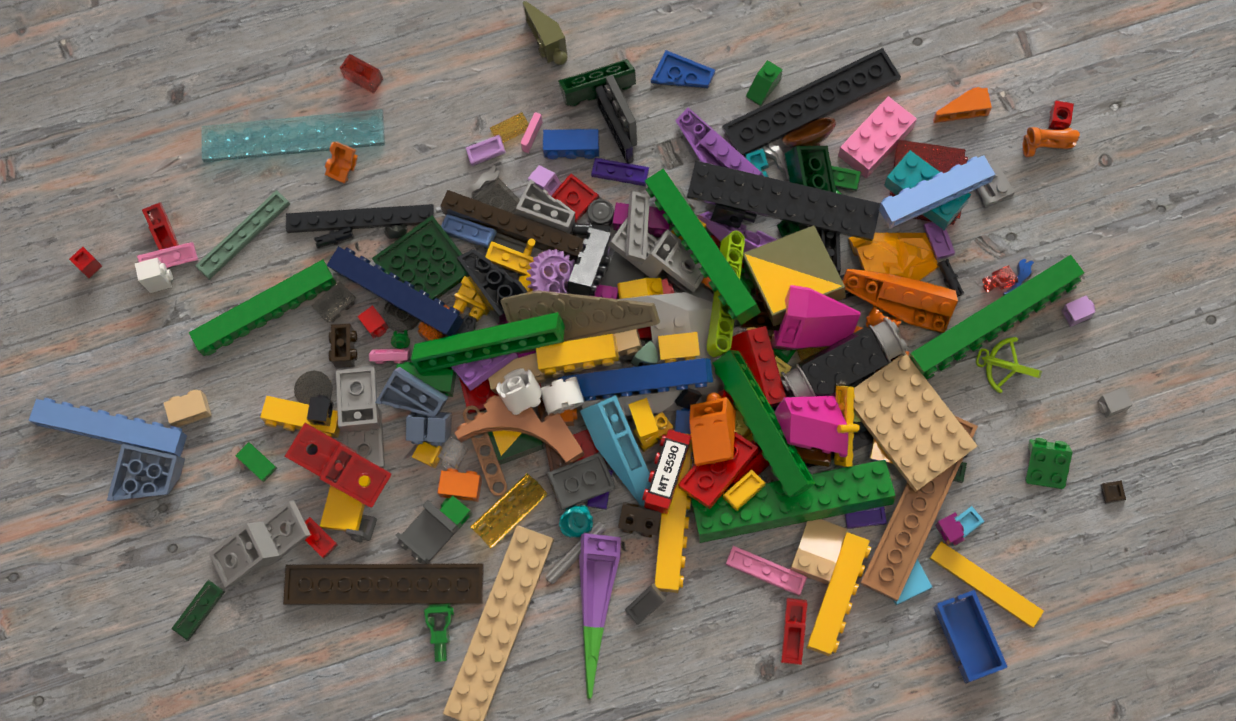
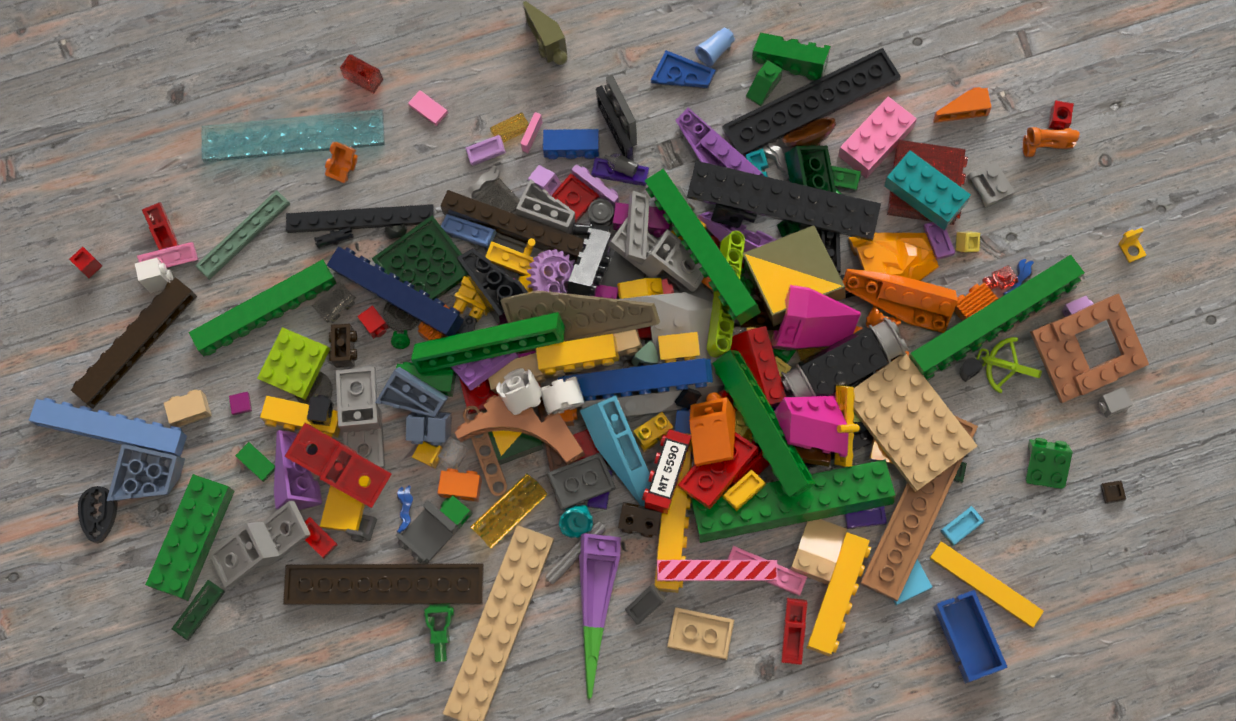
bright pink plate [369,348,410,364] -> none
dark green slope [558,59,636,106] -> none
yellow tile [628,398,660,440] -> none
light blue brick [879,155,995,229] -> none
magenta brick [935,512,965,546] -> none
black pin [937,259,964,297] -> none
none -> dark brown brick [71,277,197,409]
none -> black piece [78,486,118,543]
none -> green brick [145,474,235,601]
none -> magenta tile [229,392,252,415]
none -> lime plate [257,327,331,400]
none -> medium lavender wedge [274,430,322,510]
none -> blue hair [397,485,413,533]
none -> bright pink tile [408,90,448,126]
none -> lavender plate [572,164,619,209]
none -> dark grey piece [604,153,639,177]
none -> tile [657,560,778,581]
none -> tan tile [667,607,734,660]
none -> light blue plant [695,27,735,67]
none -> green wedge [752,32,831,81]
none -> orange brick [954,282,998,321]
none -> light yellow slope [956,232,980,252]
none -> black brick [959,358,983,382]
none -> nougat piece [1030,293,1149,403]
none -> yellow bracket [1118,228,1146,263]

